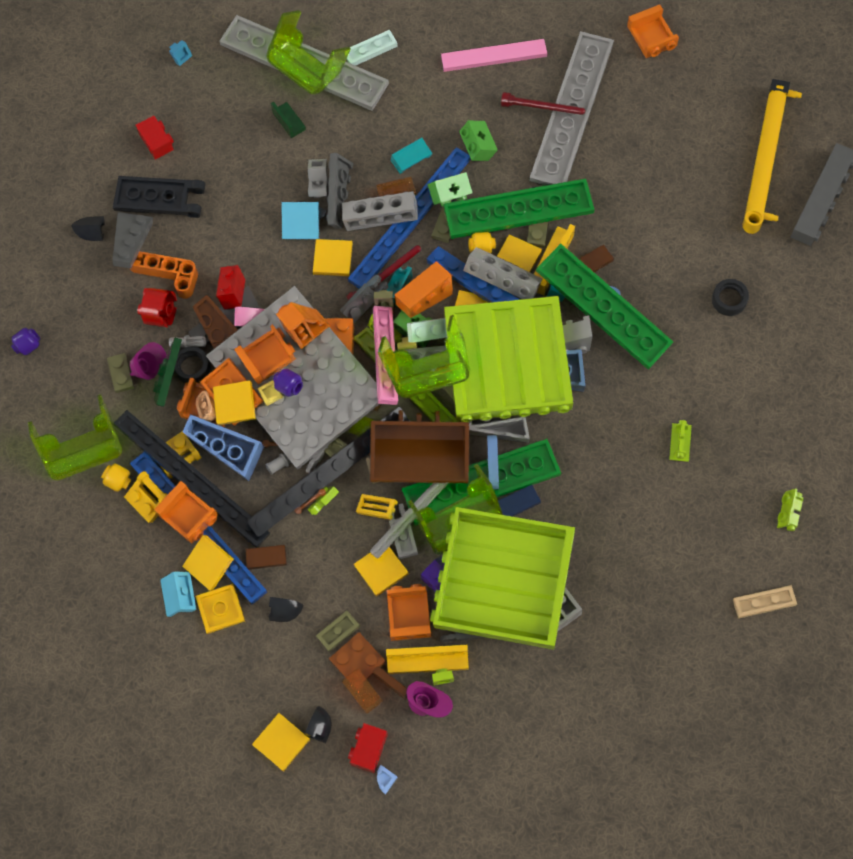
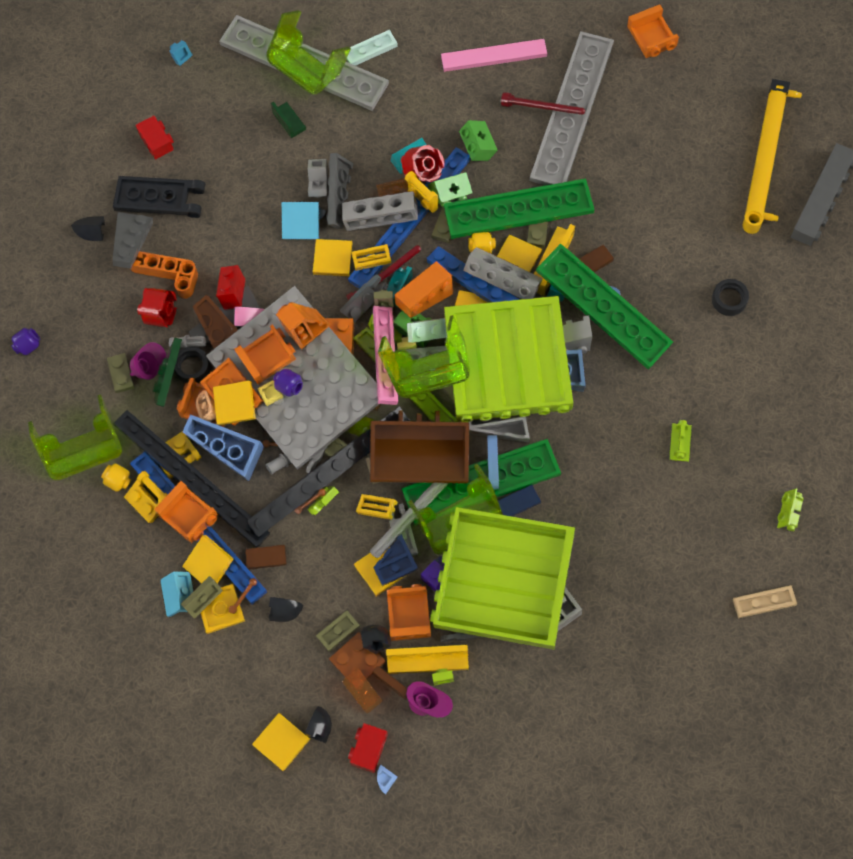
none -> olive plate [181,576,223,619]
none -> dark orange hinge [229,578,257,614]
none -> yellow tile [351,244,391,271]
none -> black brick [361,625,391,654]
none -> dark blue wing [373,534,418,586]
none -> red brick [401,145,444,183]
none -> yellow plate [405,171,438,213]

